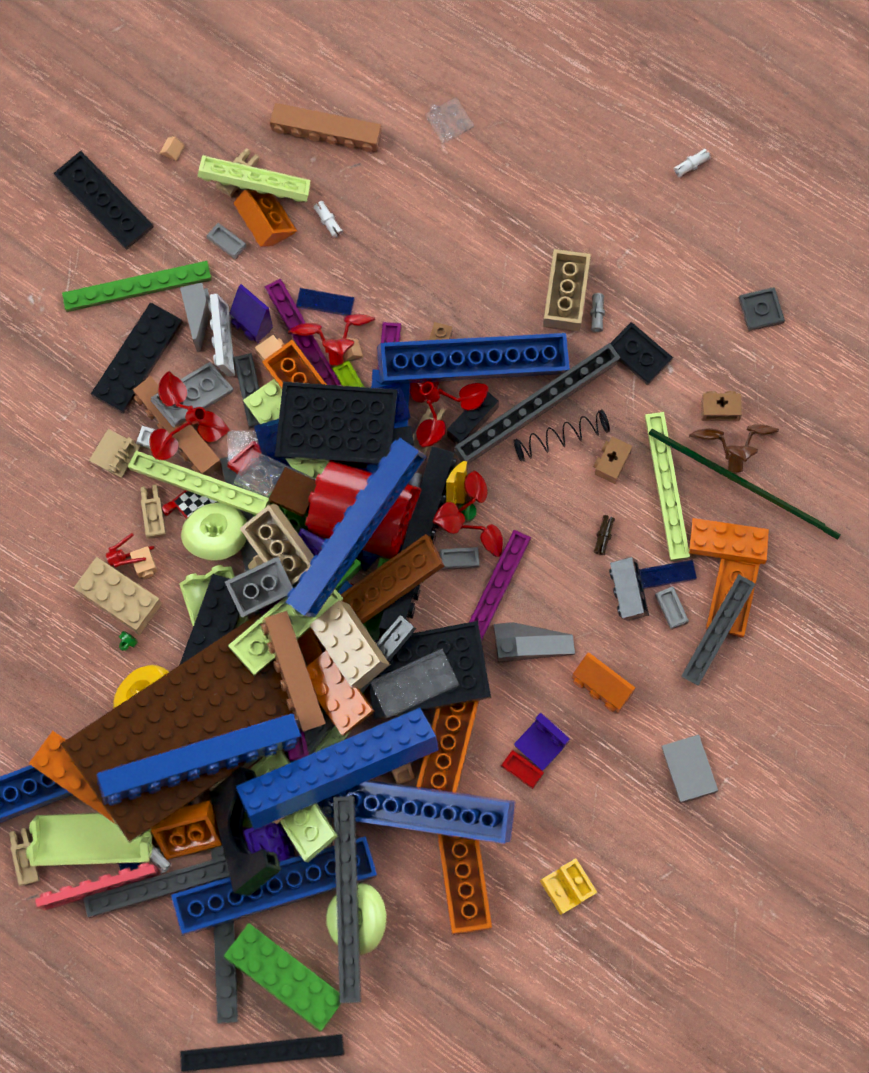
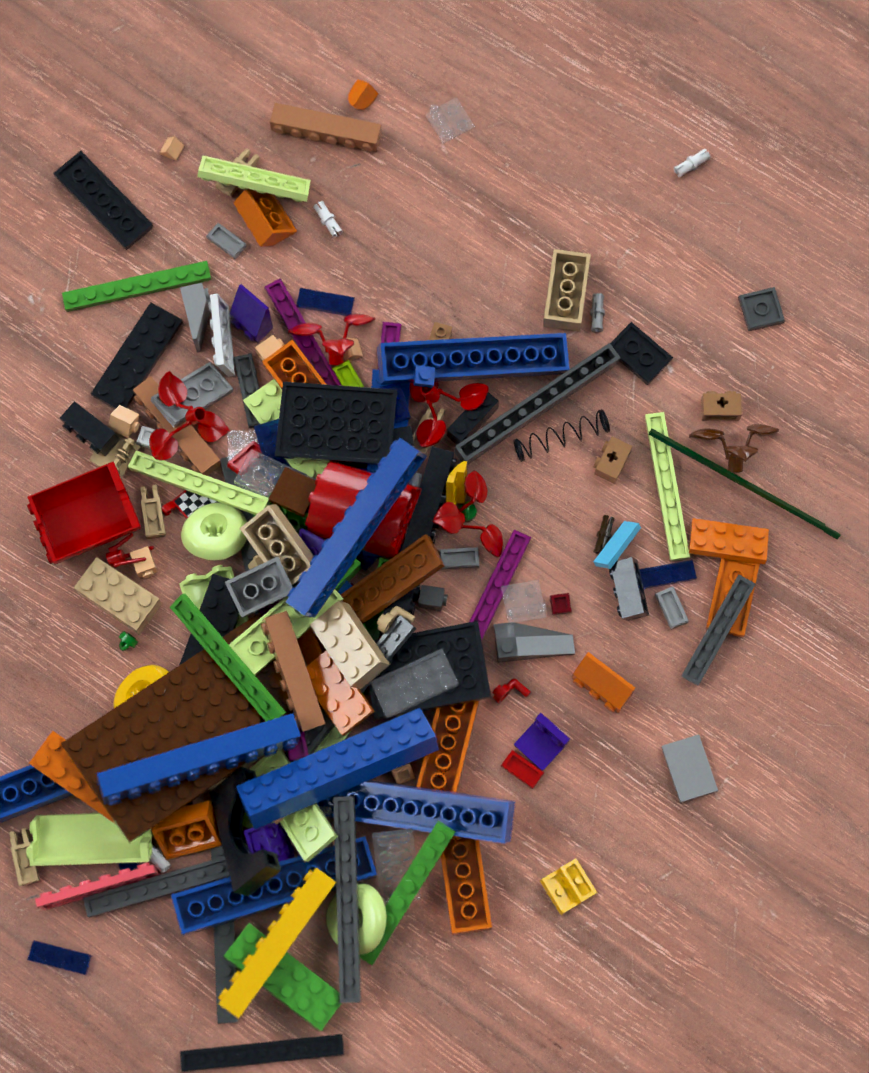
none -> red cylinder [27,461,142,565]
none -> clear blue tile [27,940,92,975]
none -> black brick [60,401,120,456]
none -> light nougat brick [108,405,140,438]
none -> bright green plate [170,593,286,721]
none -> yellow brick [218,868,336,1019]
none -> orange brick [348,79,378,110]
none -> bright green plate [360,821,455,965]
none -> clear plate [372,828,421,904]
none -> tan plate [377,606,415,634]
none -> blue plate [414,365,435,388]
none -> dark grey brick [418,585,448,611]
none -> red plate [492,678,531,704]
none -> clear hinge [501,580,547,624]
none -> dark red tile [550,593,572,615]
none -> medium azure tile [593,521,641,569]

